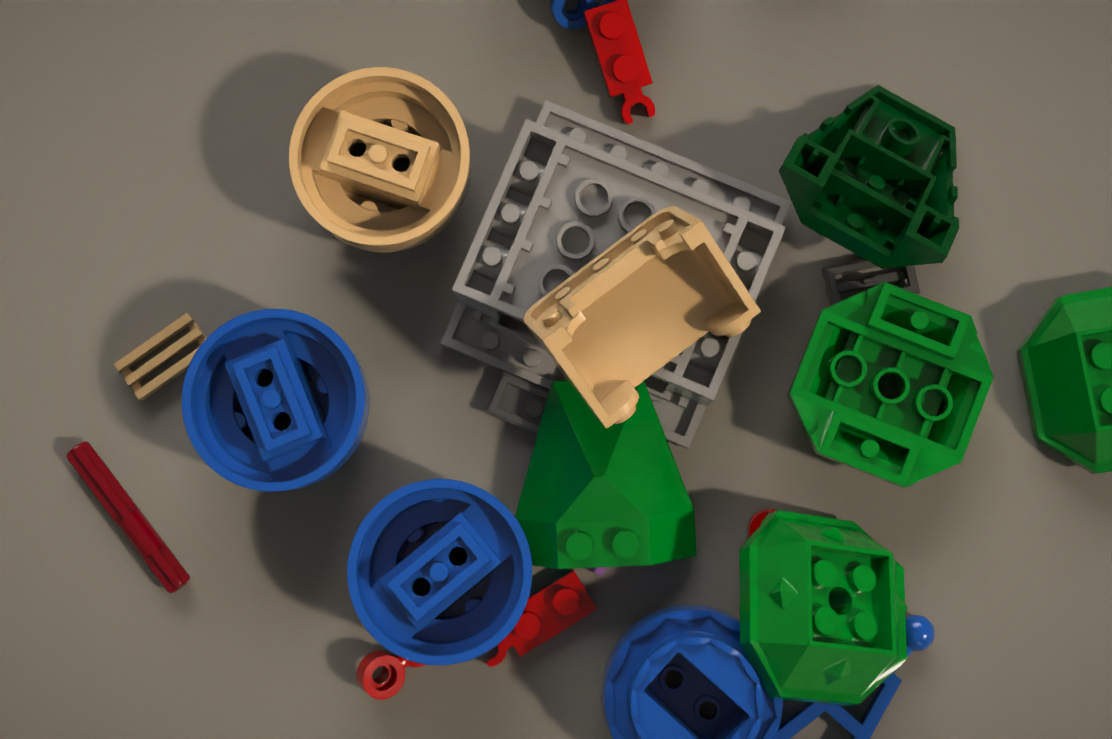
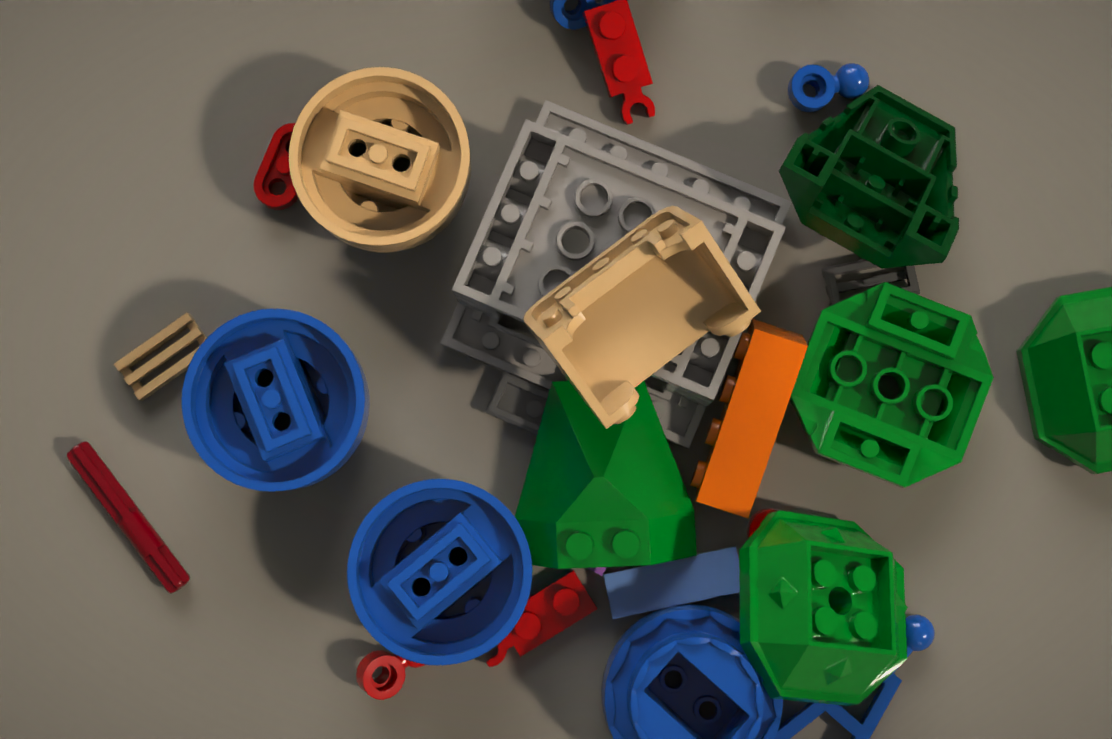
none -> red plate [253,123,298,210]
none -> medium blue tile [603,546,740,619]
none -> orange wedge [690,319,808,519]
none -> blue plate [788,63,869,112]

